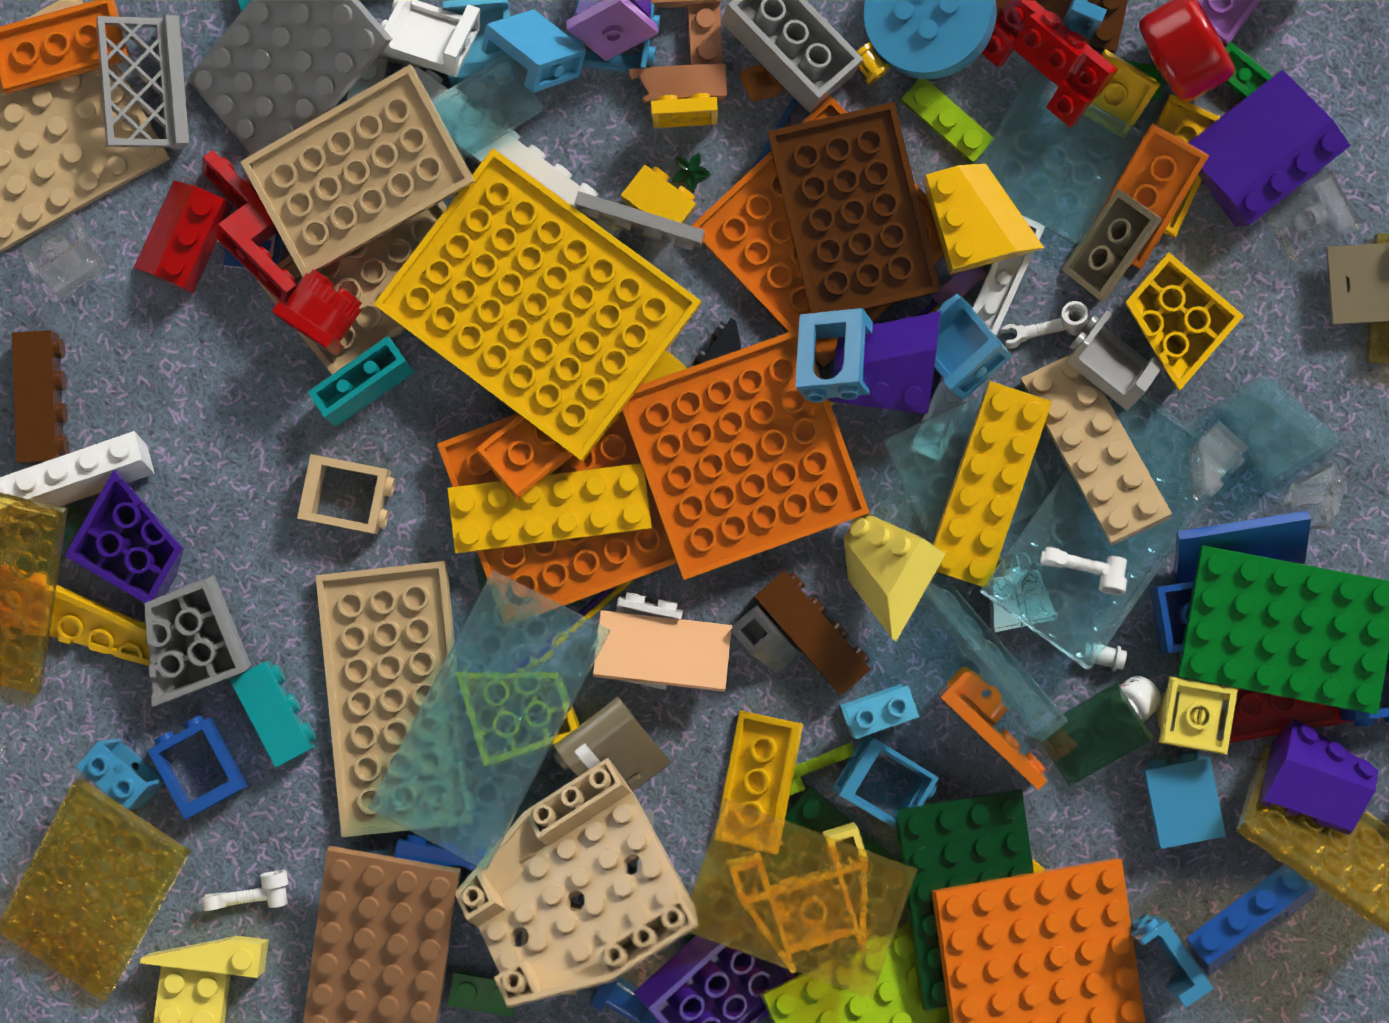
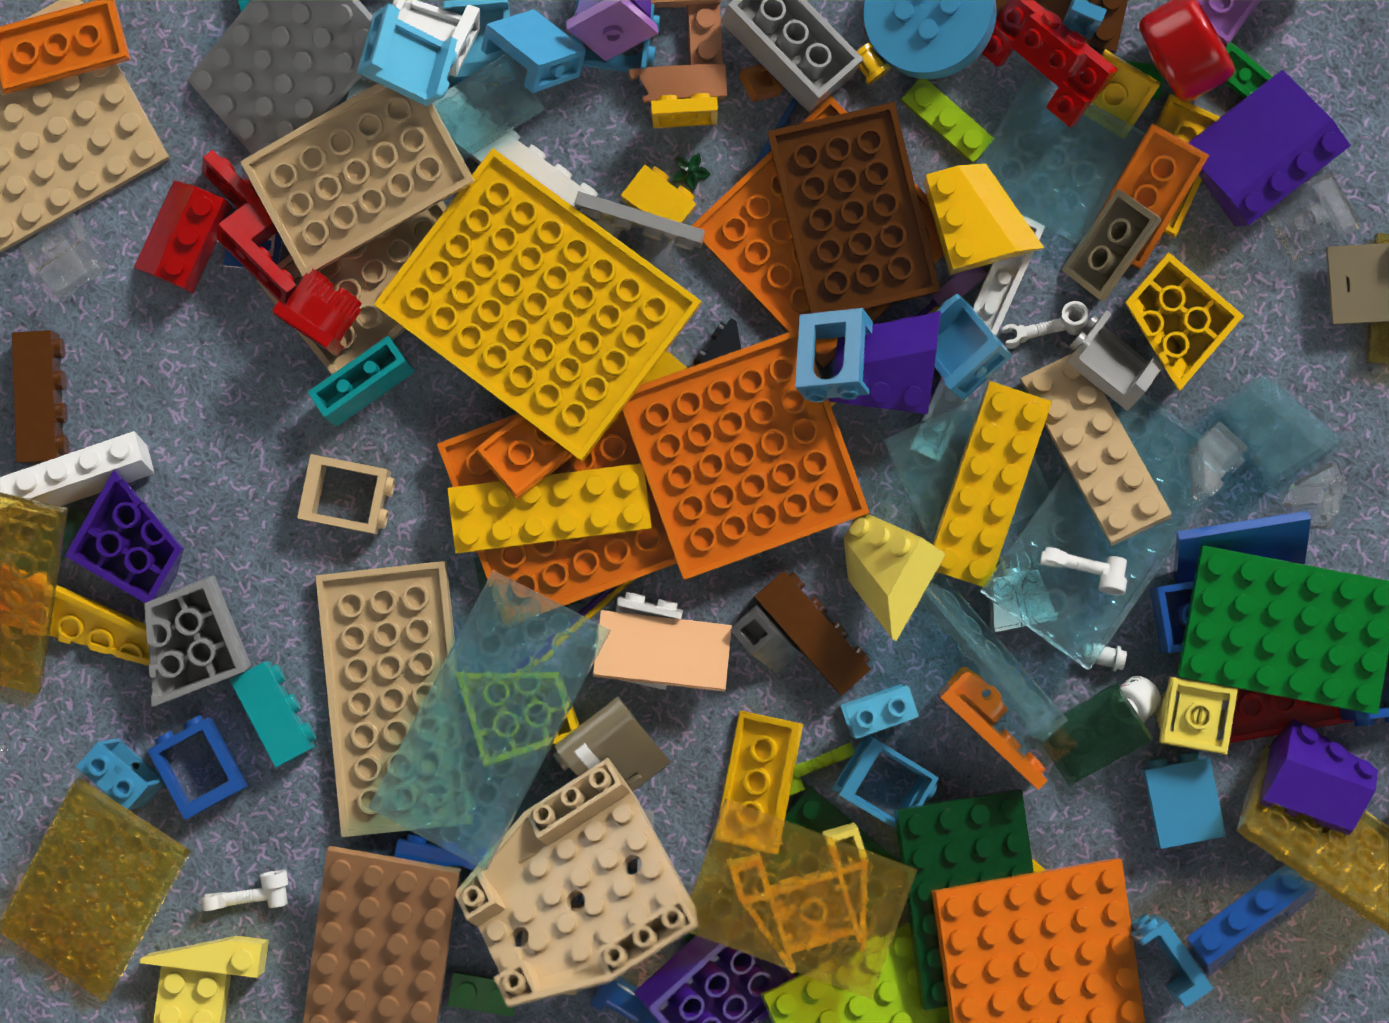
light grey fence [96,15,189,151] -> none
none -> medium azure panel [357,3,457,106]

